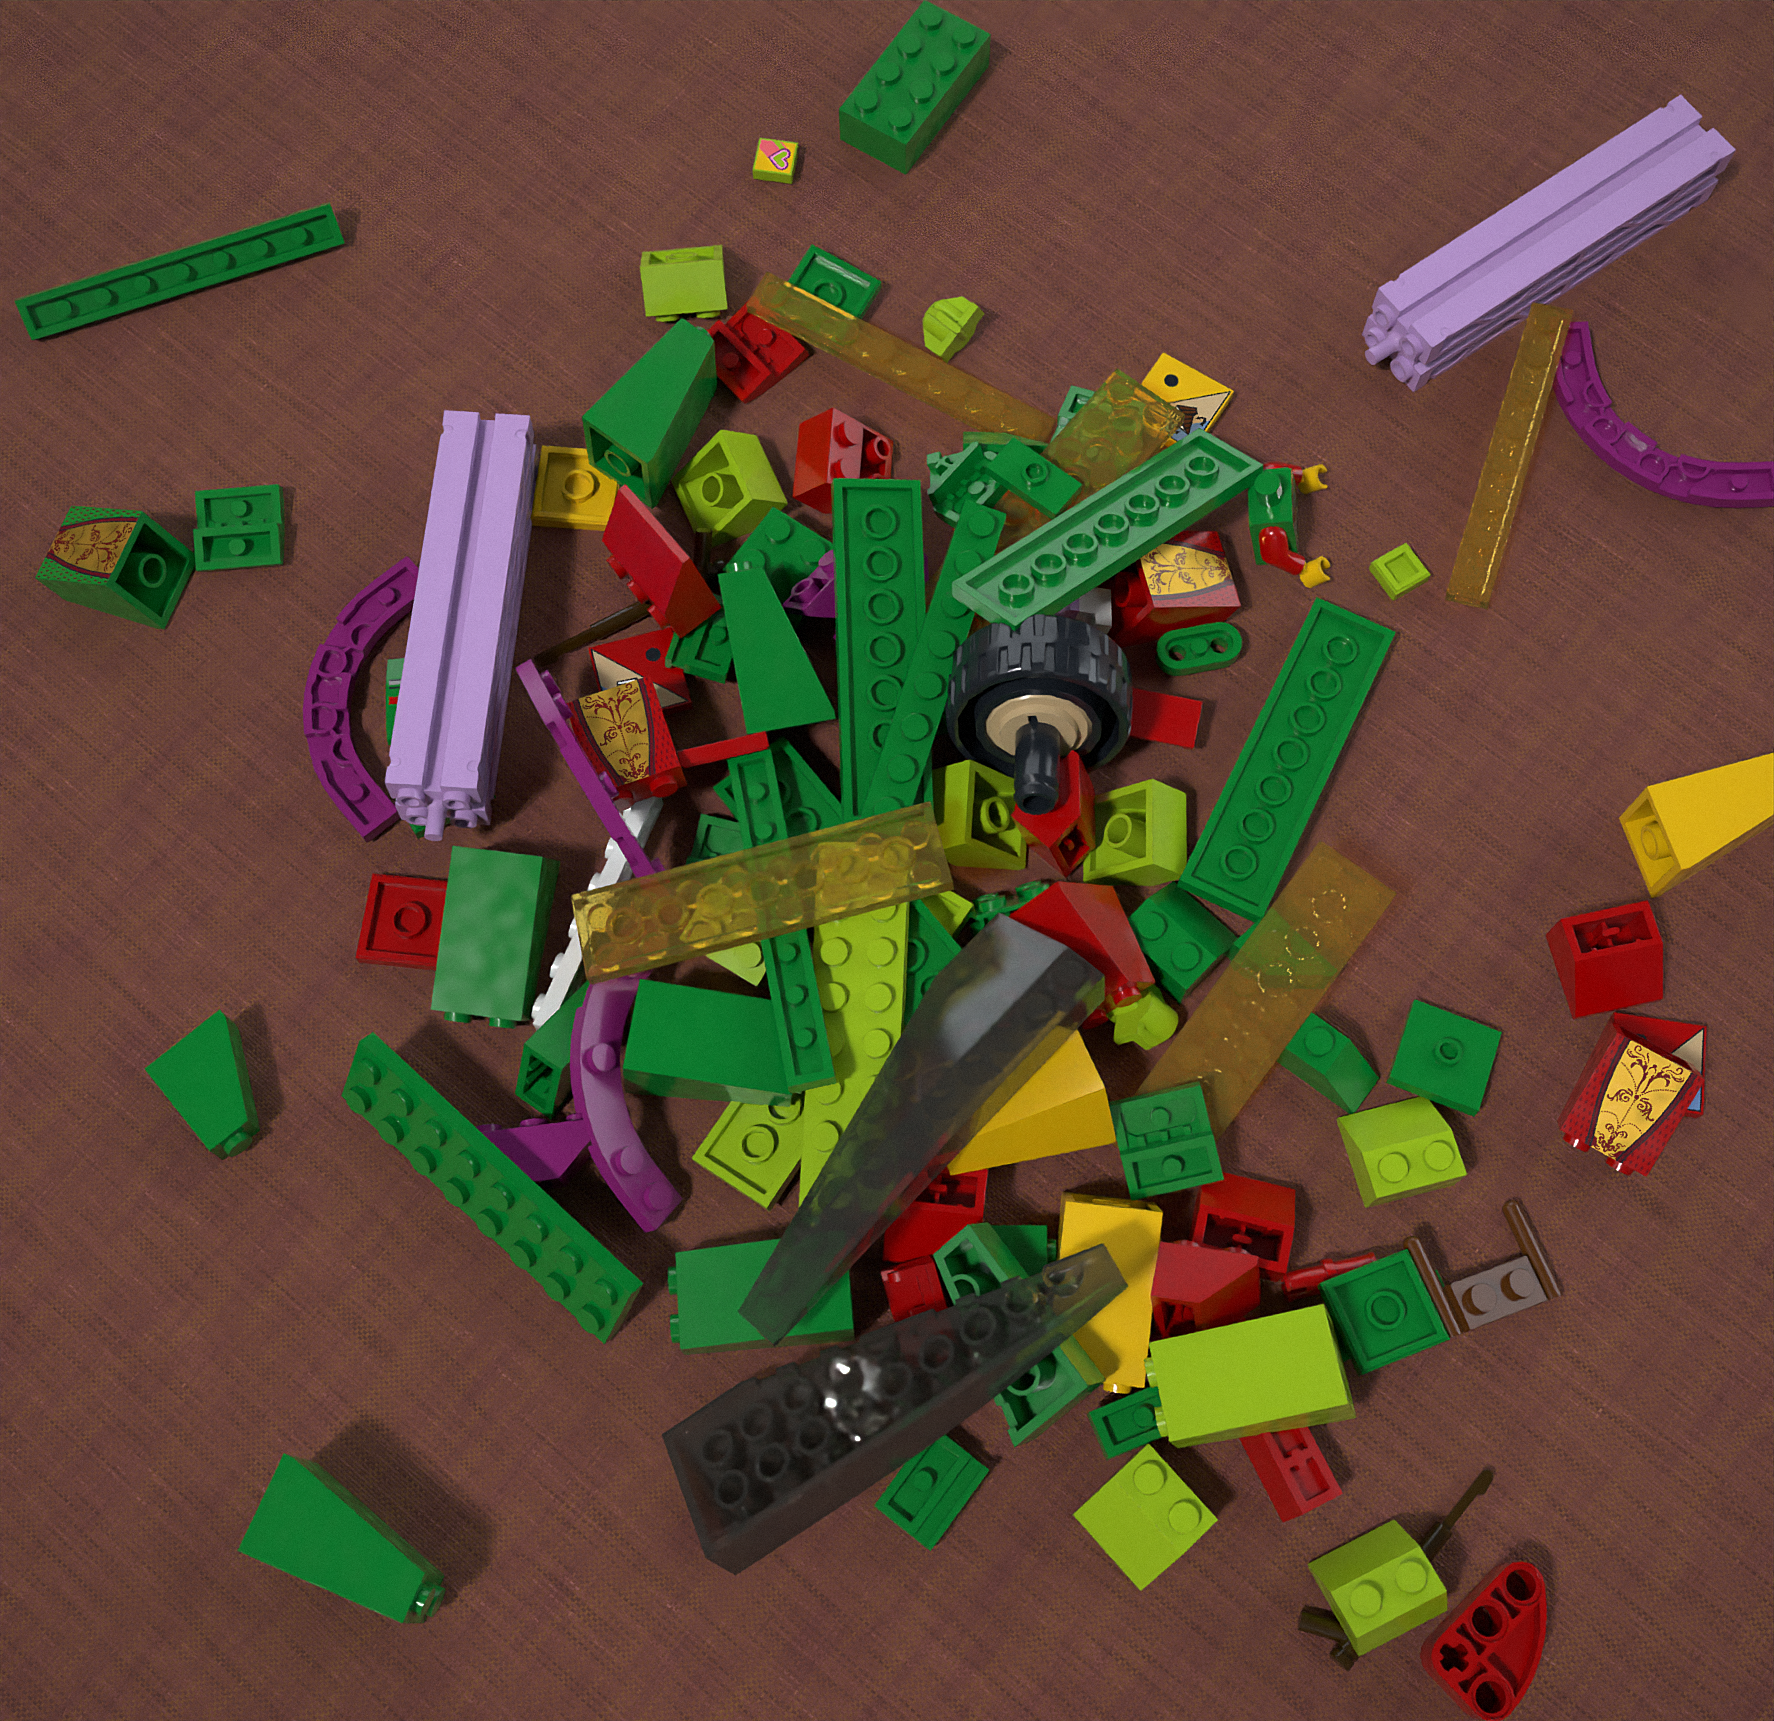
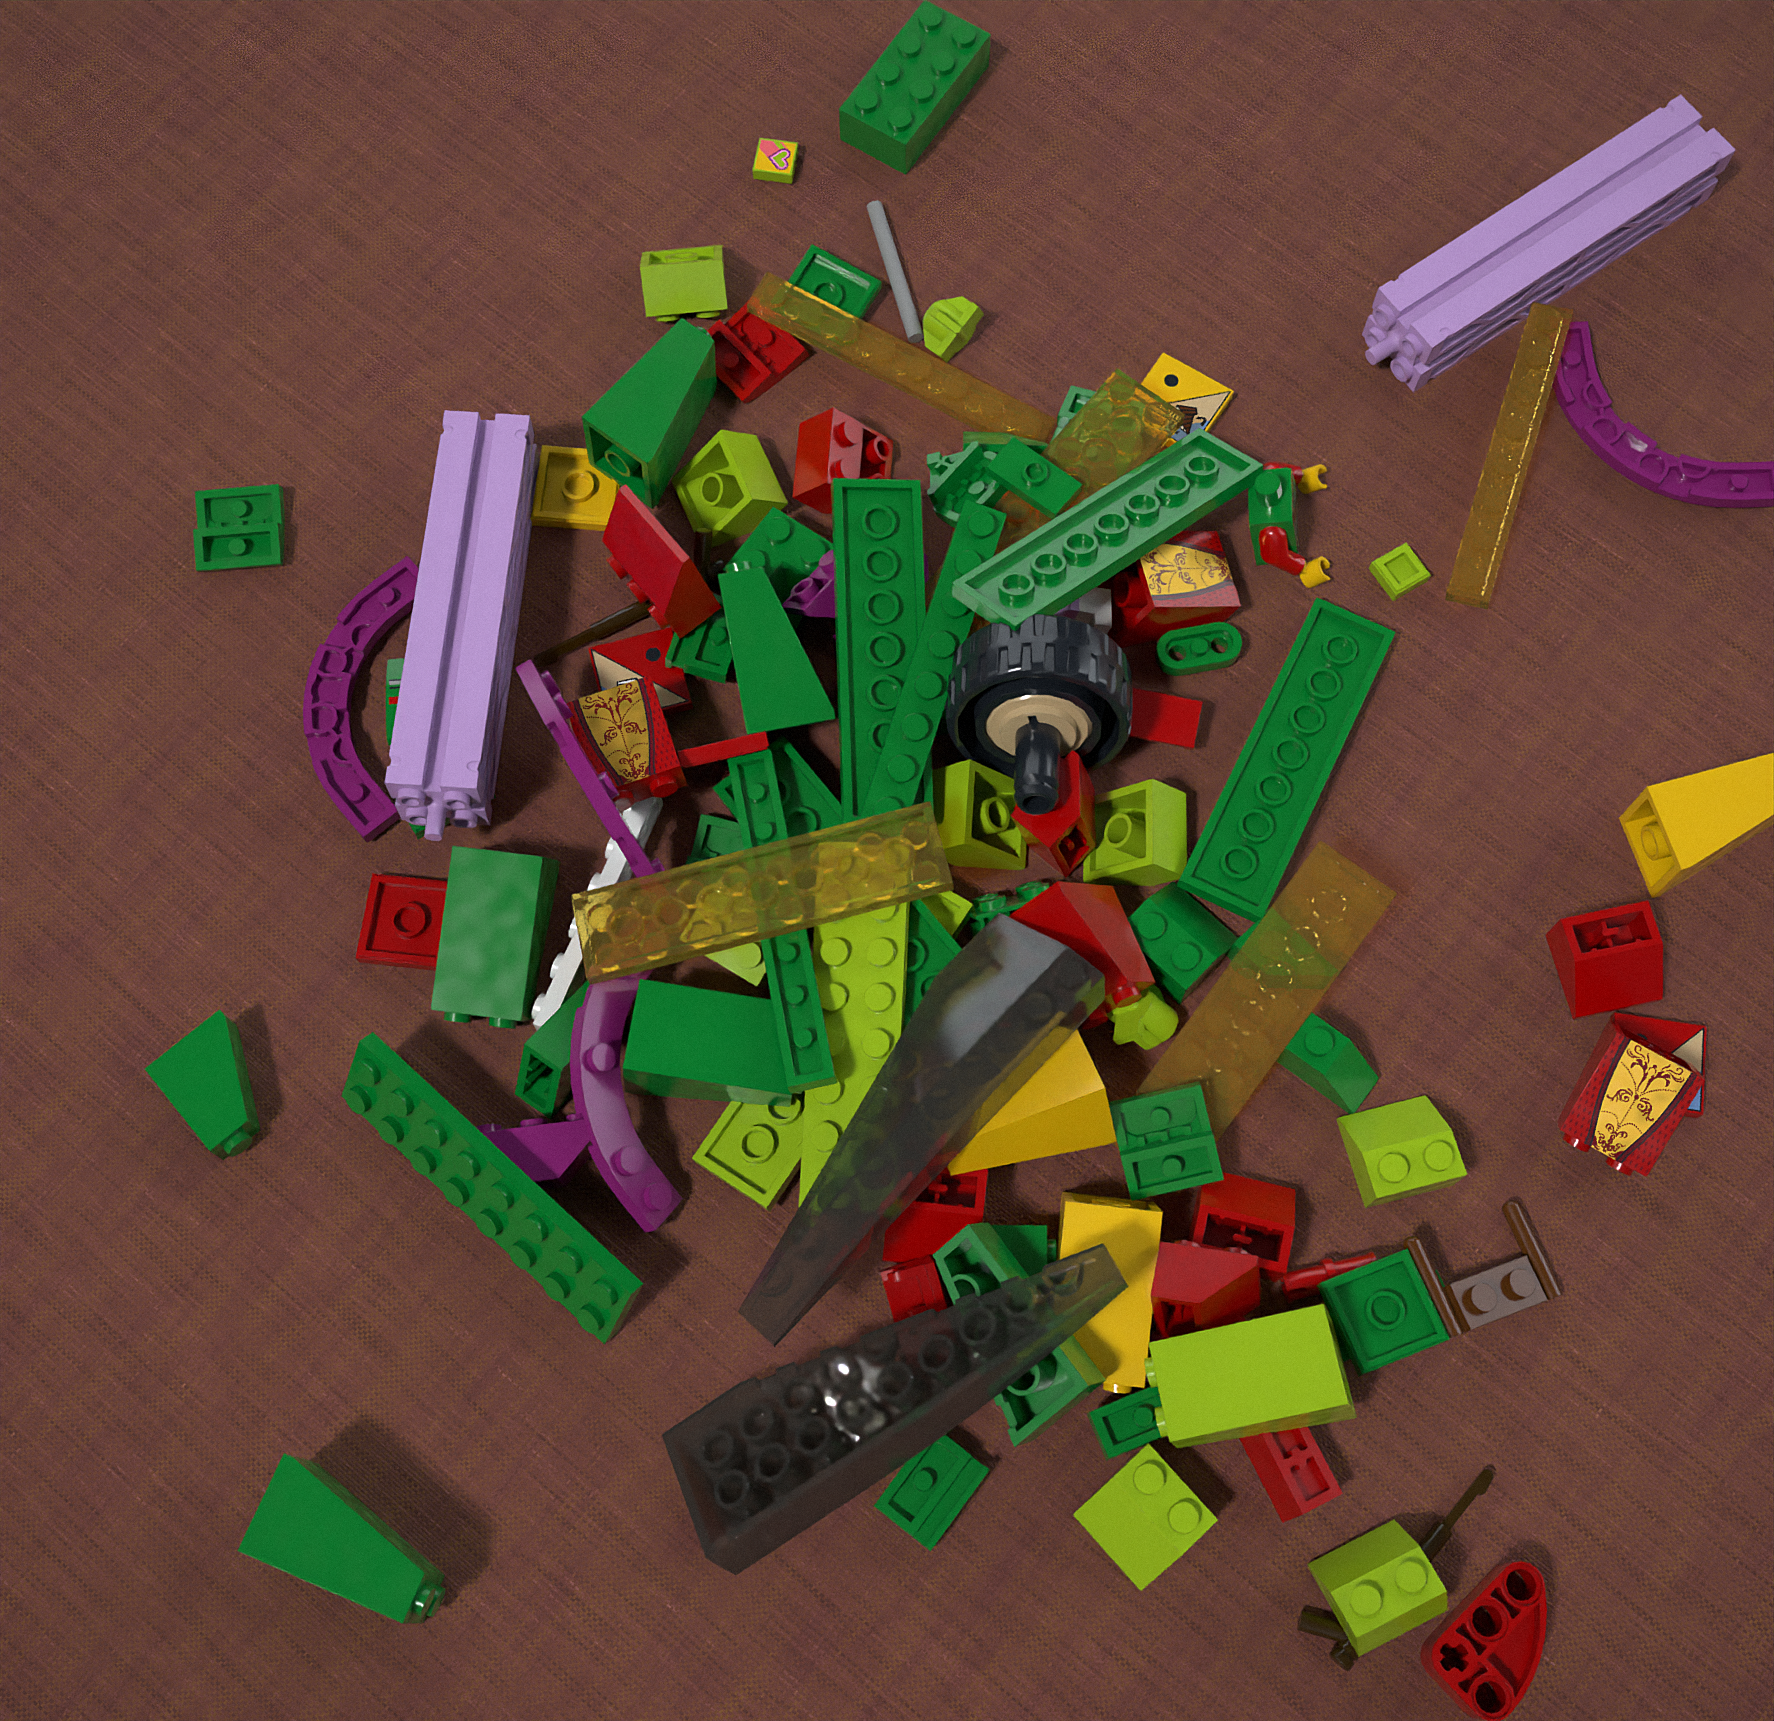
green plate [14,202,345,341] -> none
green slope [35,506,196,630] -> none
green slope [668,1230,855,1355] -> none
green plate [1386,999,1502,1117] -> none
none -> light grey bar [866,201,924,343]

